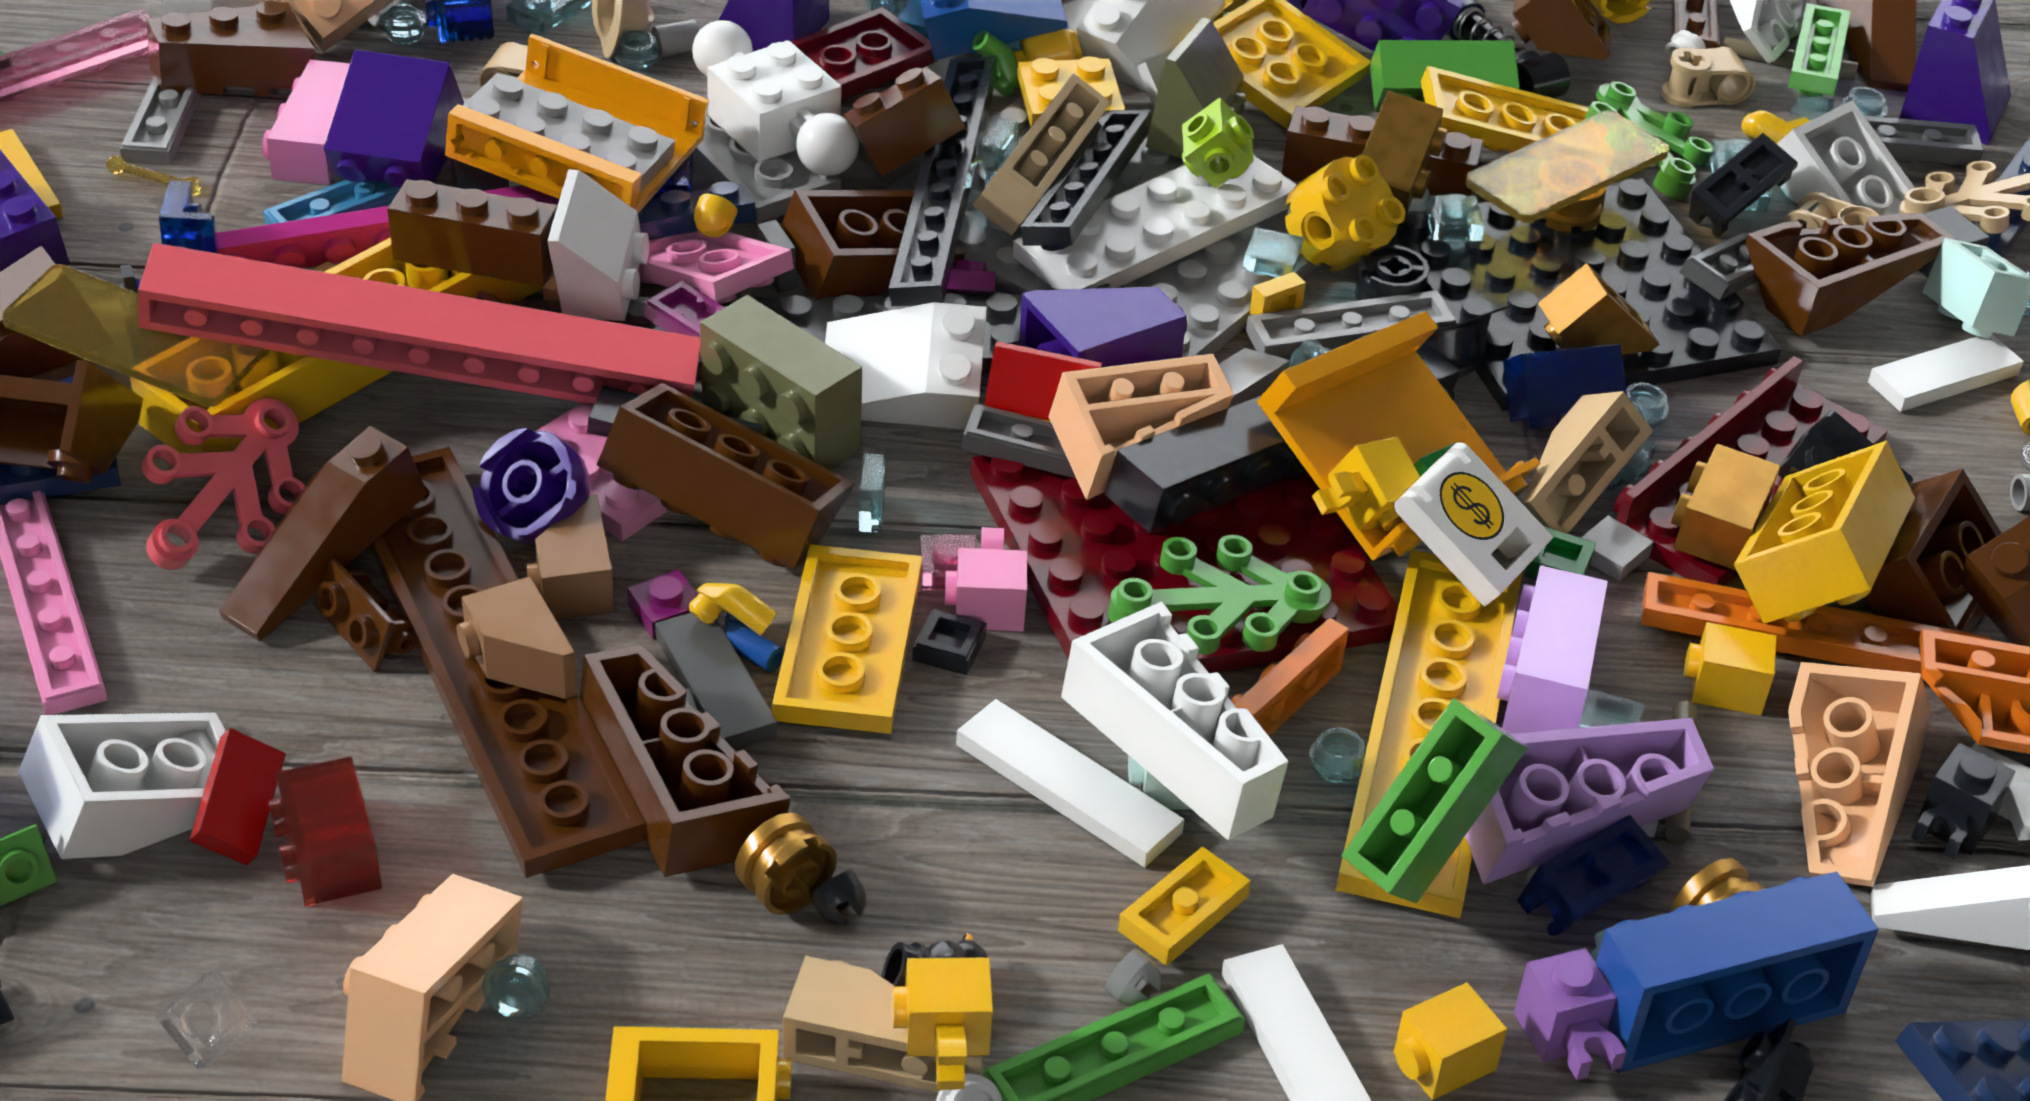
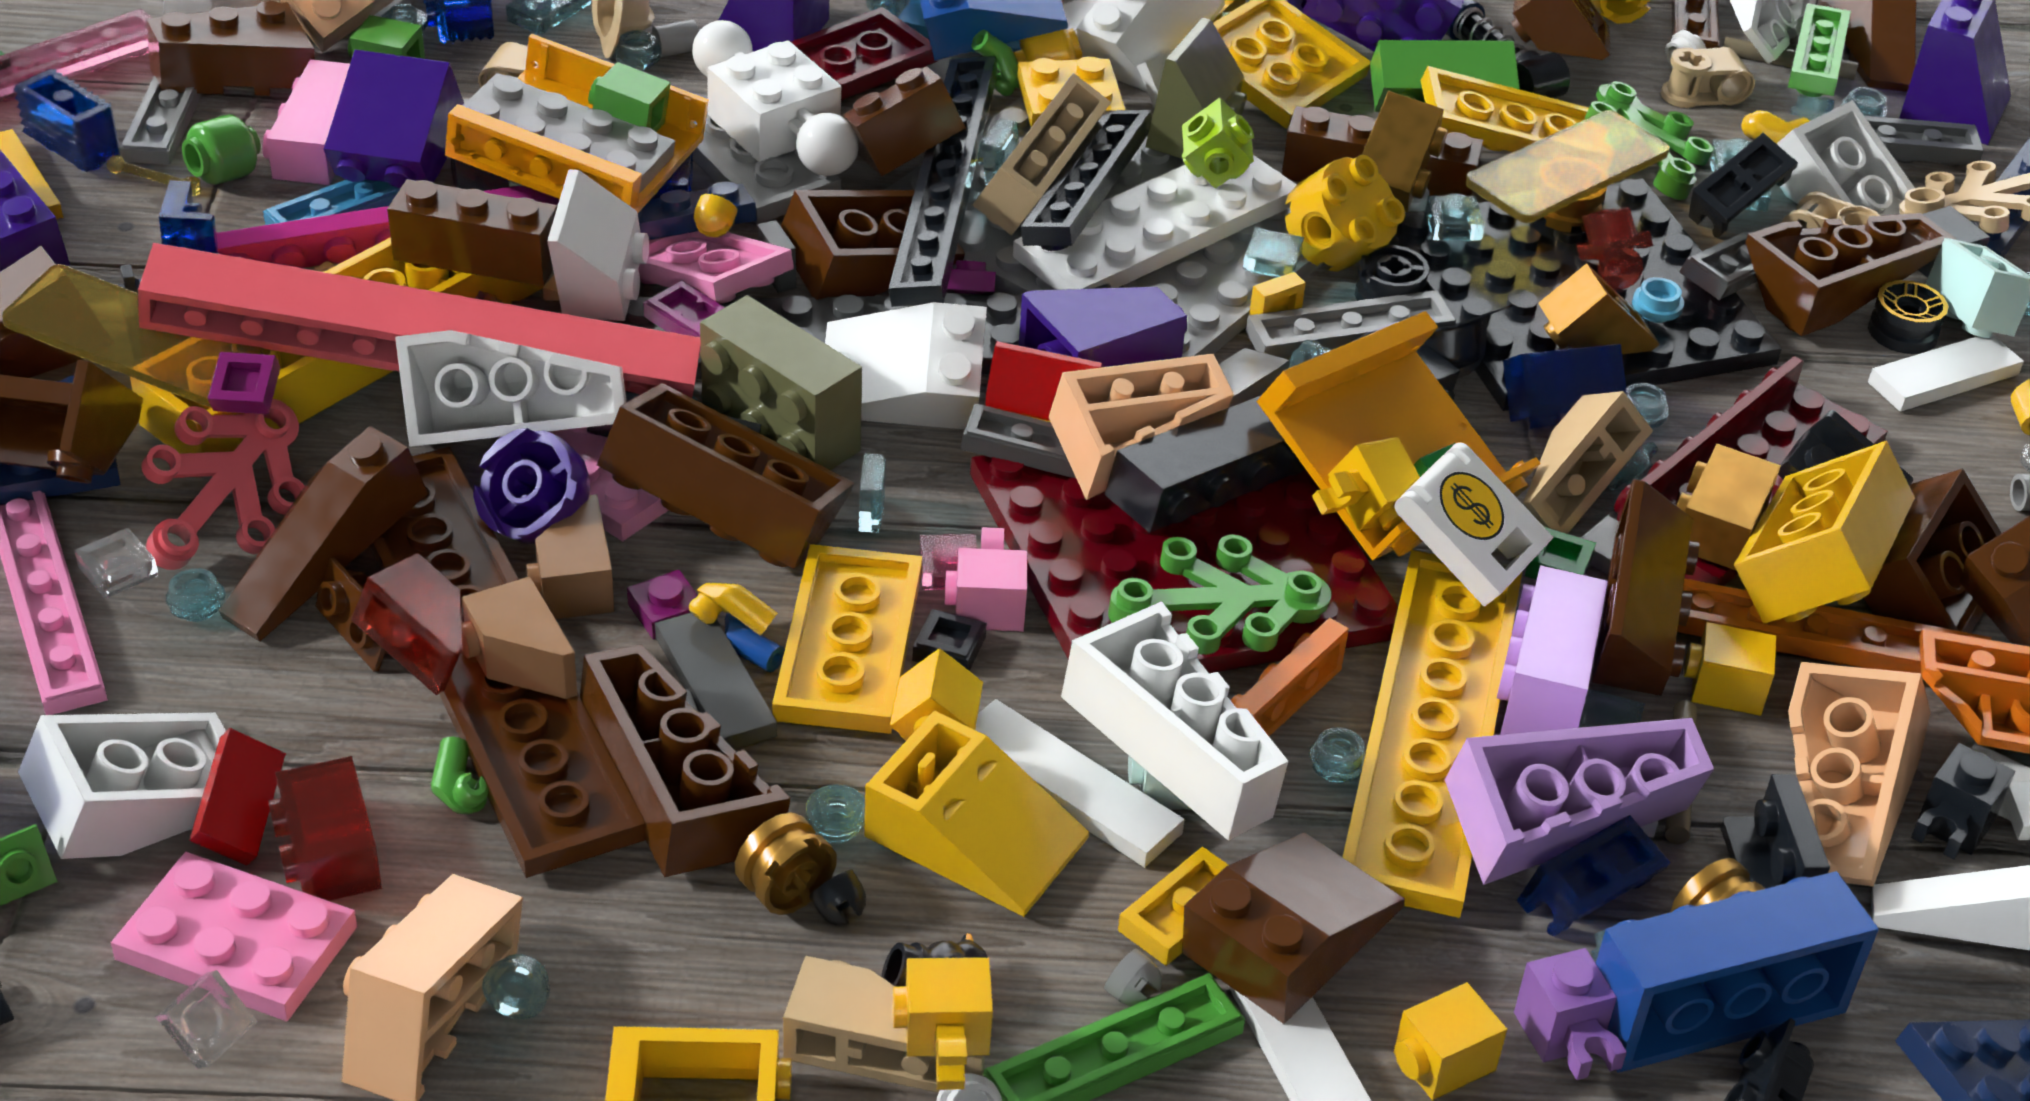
bright green brick [1341,698,1528,903] -> none
none -> clear blue brick [13,69,120,172]
none -> clear plate [75,527,159,599]
none -> bright pink plate [111,851,357,1022]
none -> clear light blue plate [165,568,225,622]
none -> bright green head [182,115,261,184]
none -> magenta plate [207,352,280,415]
none -> bright green brick [348,15,425,59]
none -> clear red slope [351,553,463,695]
none -> white wedge [395,330,627,447]
none -> bright green arm [431,737,489,815]
none -> bright green brick [588,62,671,132]
none -> clear light blue plate [806,785,865,843]
none -> yellow slope [864,710,1089,917]
none -> yellow brick [890,648,983,741]
none -> reddish brown slope [1182,832,1405,1024]
none -> clear red hips [1576,207,1654,289]
none -> reddish brown slope [1592,479,1700,696]
none -> medium azure plate [1632,277,1684,323]
none -> black bracket [1721,774,1830,889]
none -> black wheel [1868,280,1949,354]

